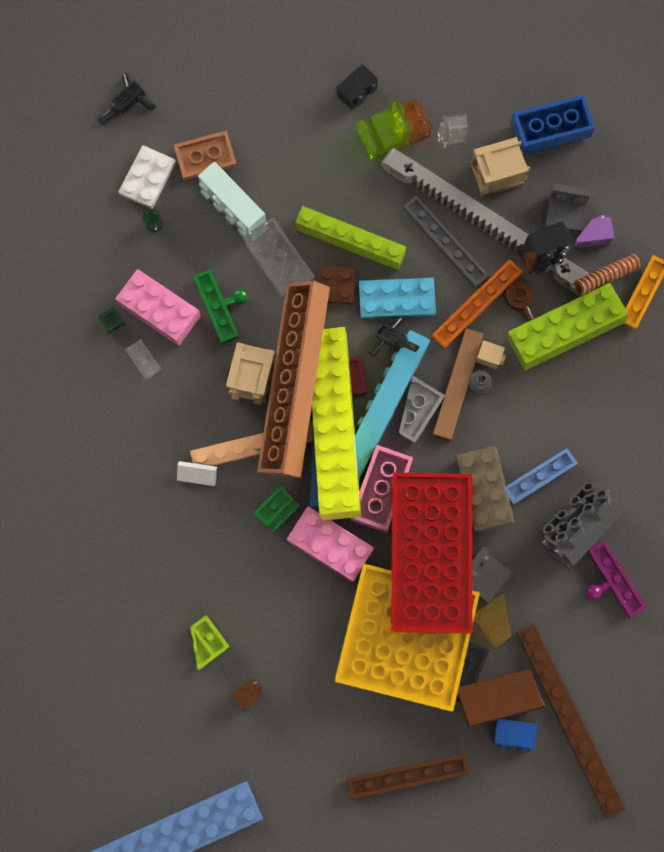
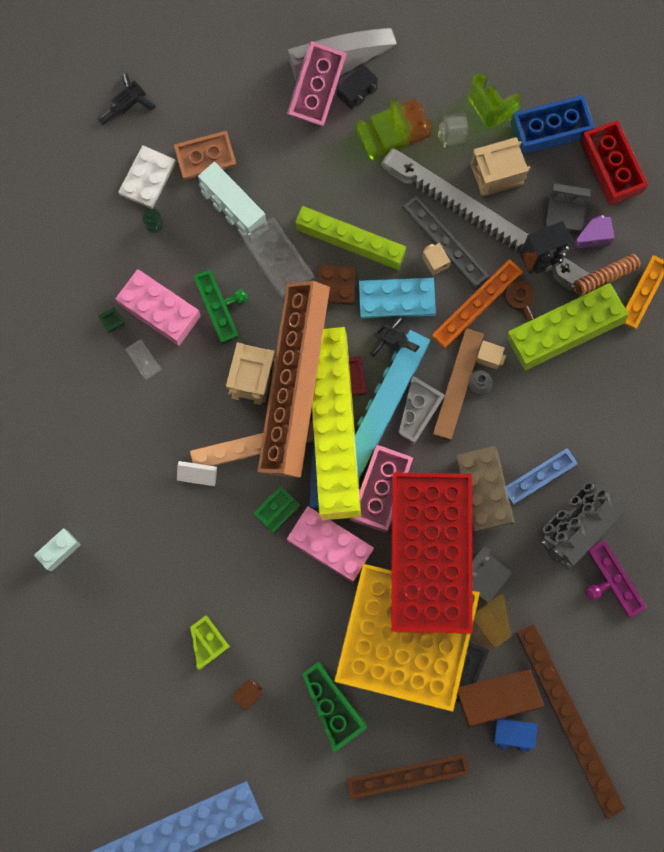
none -> light aqua brick [34,528,80,572]
none -> bright pink brick [287,41,347,126]
none -> light grey wedge [288,28,397,83]
none -> green wedge [302,661,368,752]
none -> tan brick [422,243,451,276]
none -> clear neon green piece [468,73,522,127]
none -> red brick [580,120,648,206]

